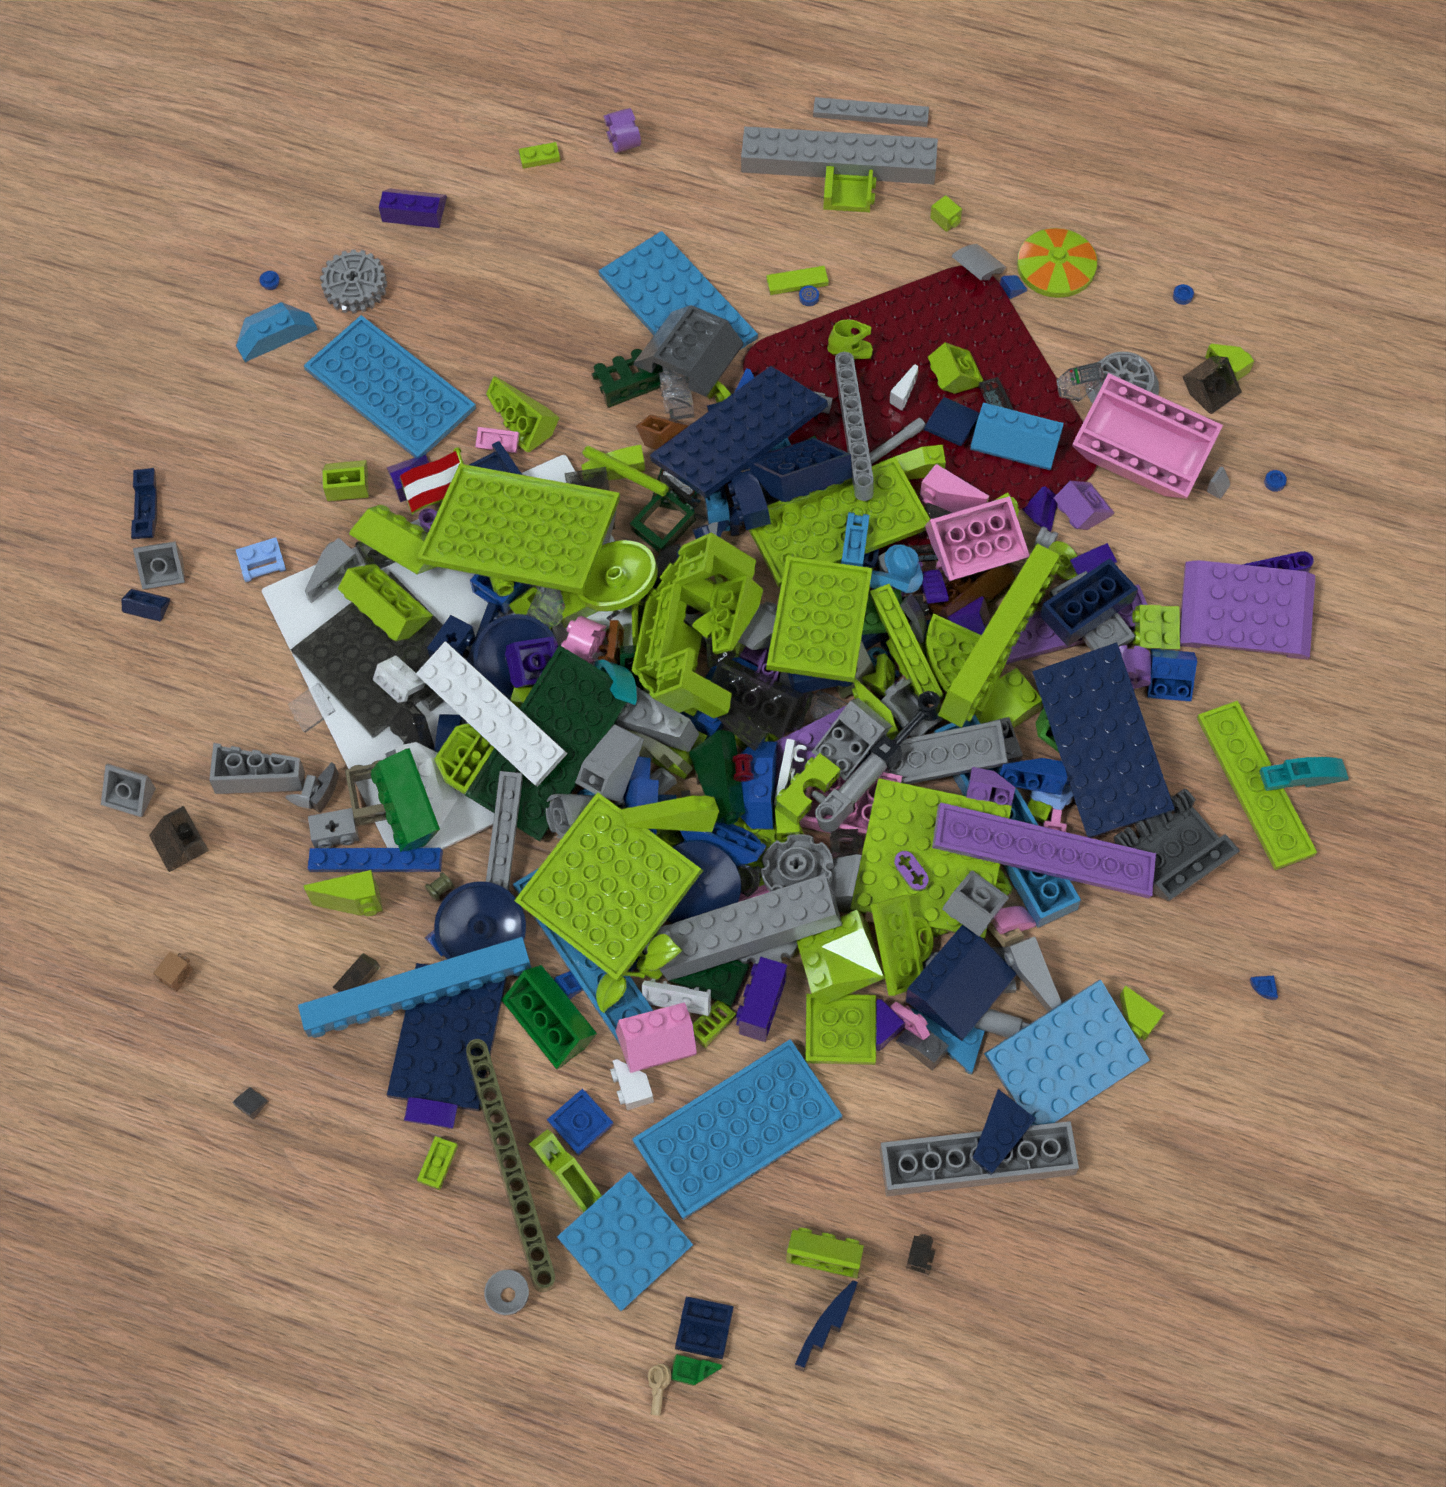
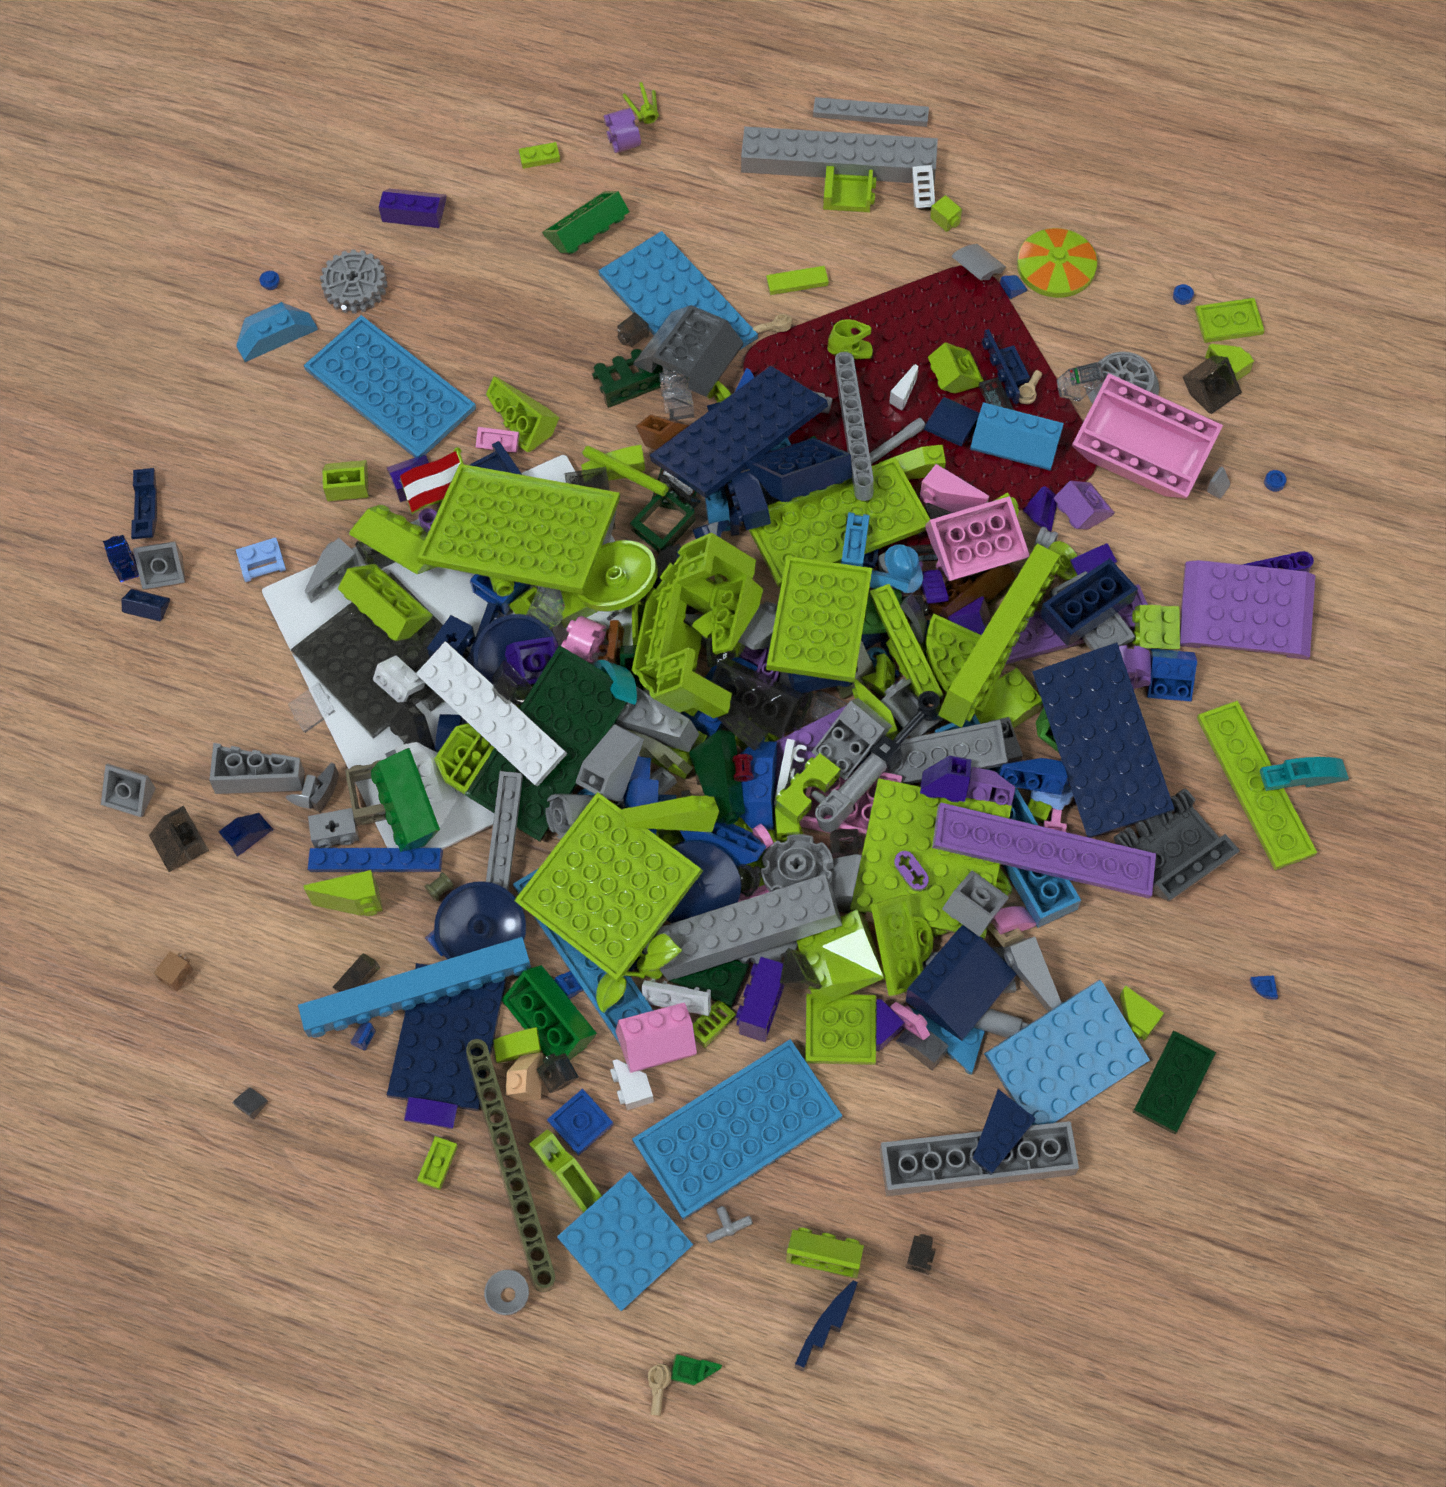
dark blue slope [675,1296,734,1360] -> none
blue tile [799,286,819,306] -> none
none -> clear blue brick [103,535,139,582]
none -> clear blue slope [218,813,273,857]
none -> blue slope [350,1022,376,1051]
none -> clear smoke slope [492,660,533,705]
none -> lime slope [493,1027,541,1063]
none -> light nougat slope [506,1053,543,1102]
none -> clear smoke brick [537,1053,579,1093]
none -> green slope [542,191,630,254]
none -> clear smoke brick [617,312,649,347]
none -> lime plant [622,82,659,124]
none -> light grey piece [706,1206,753,1243]
none -> bright pink piece [752,824,773,850]
none -> tan plate [753,314,792,333]
none -> clear smoke slope [780,948,822,989]
none -> white slope [912,165,935,208]
none -> dark purple slope [920,755,971,802]
none -> dark blue bracket [982,329,1030,404]
none -> tan plate [1019,370,1042,404]
none -> dark green plate [1133,1030,1216,1135]
none -> lime tile [1195,298,1265,343]

